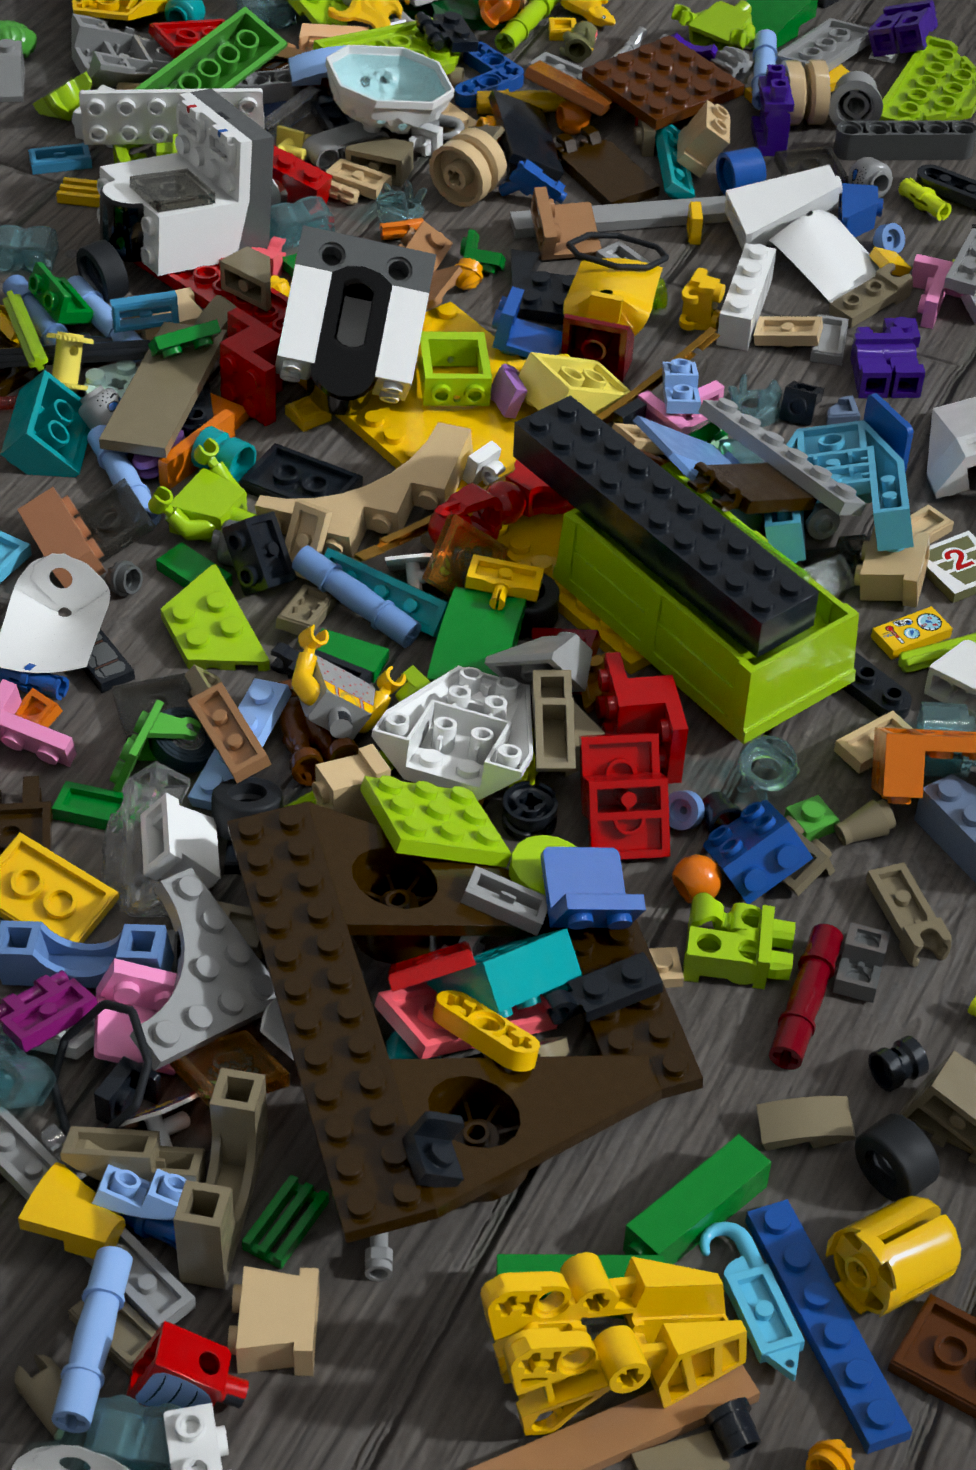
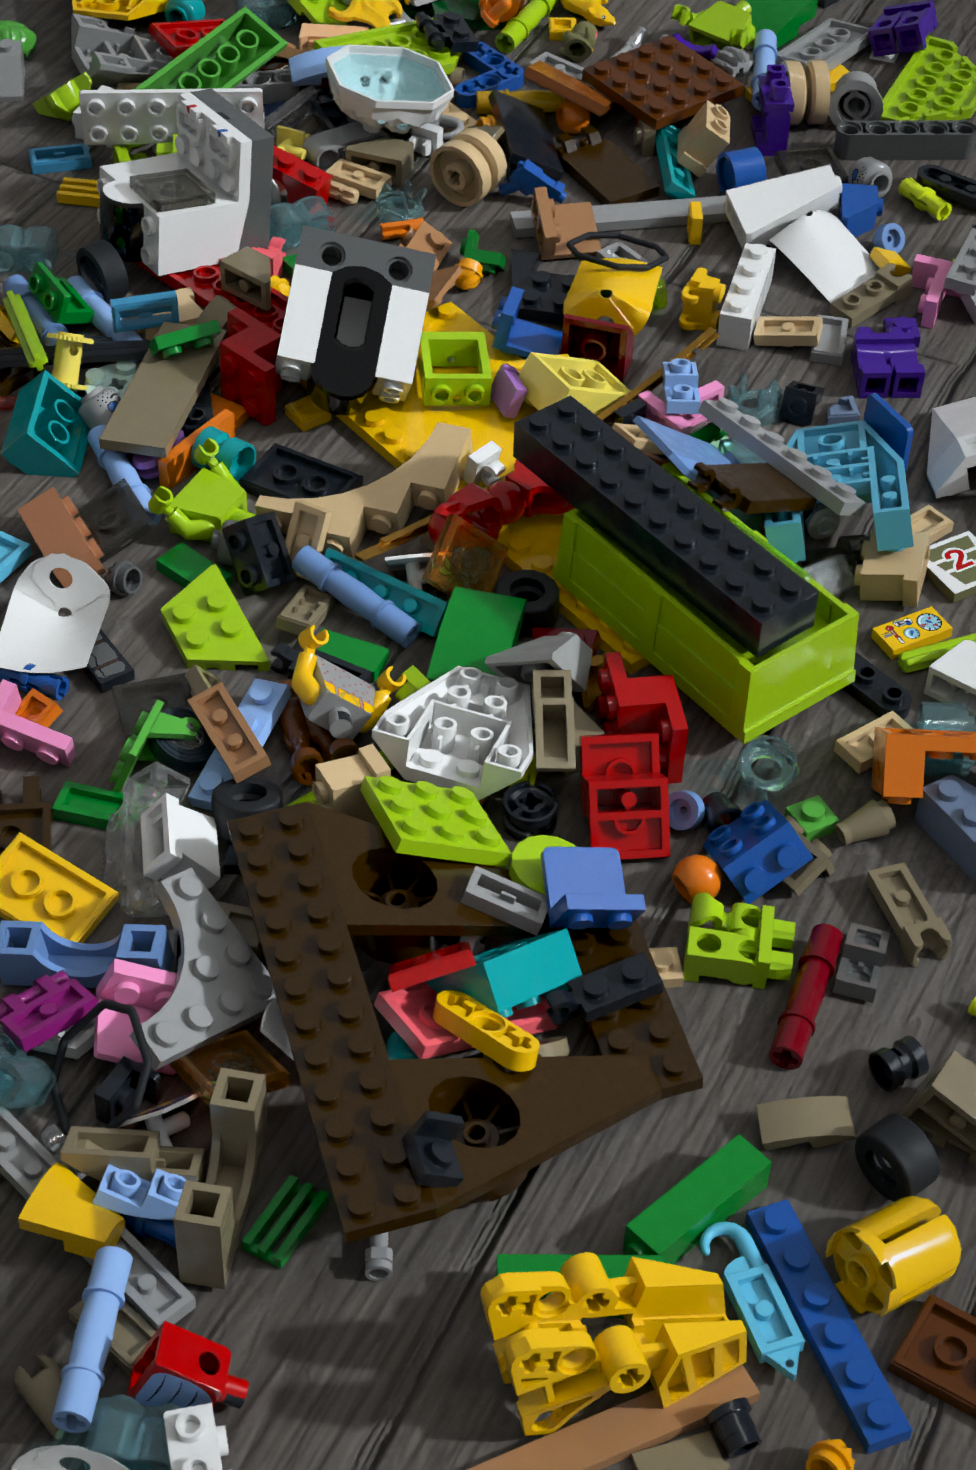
tan hips [228,1266,320,1376] -> none
yellow plate [465,554,545,610] -> none
yellow tile [586,291,624,324] -> none

